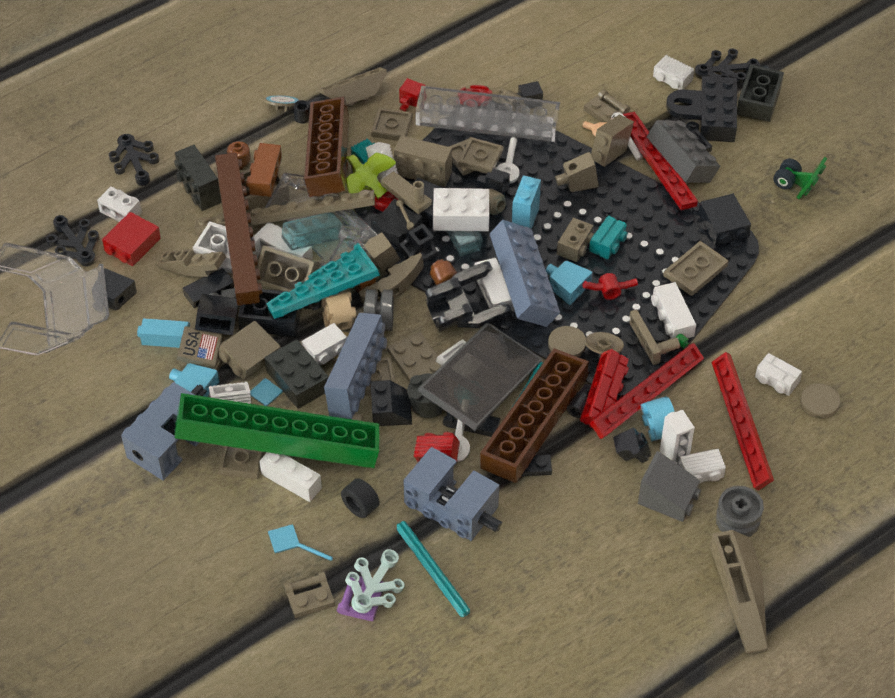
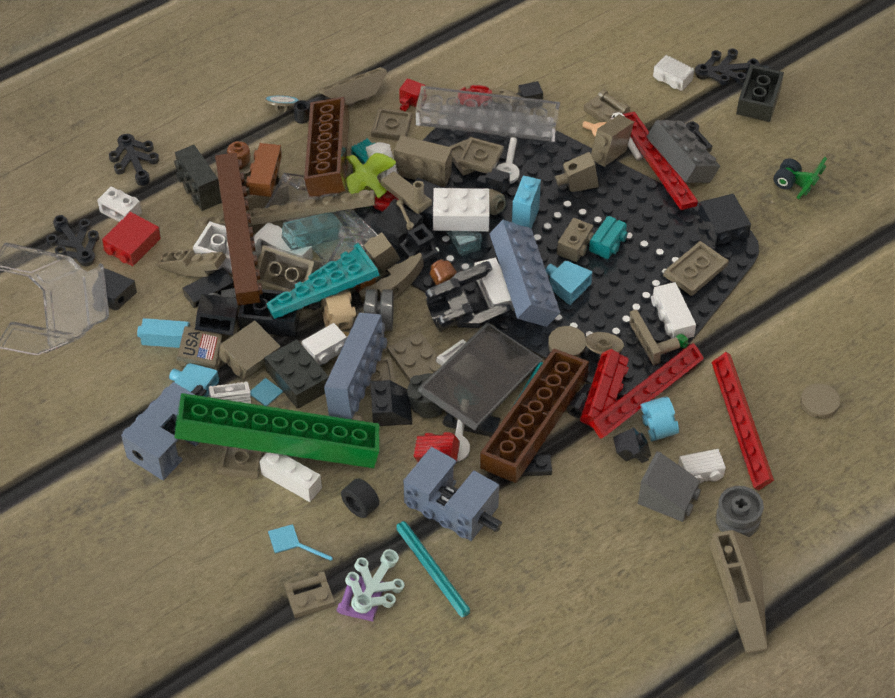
red piece [582,273,638,300] -> none
white brick [660,410,695,464] -> none
black brick [666,76,737,142] -> none
white brick [755,353,802,396] -> none

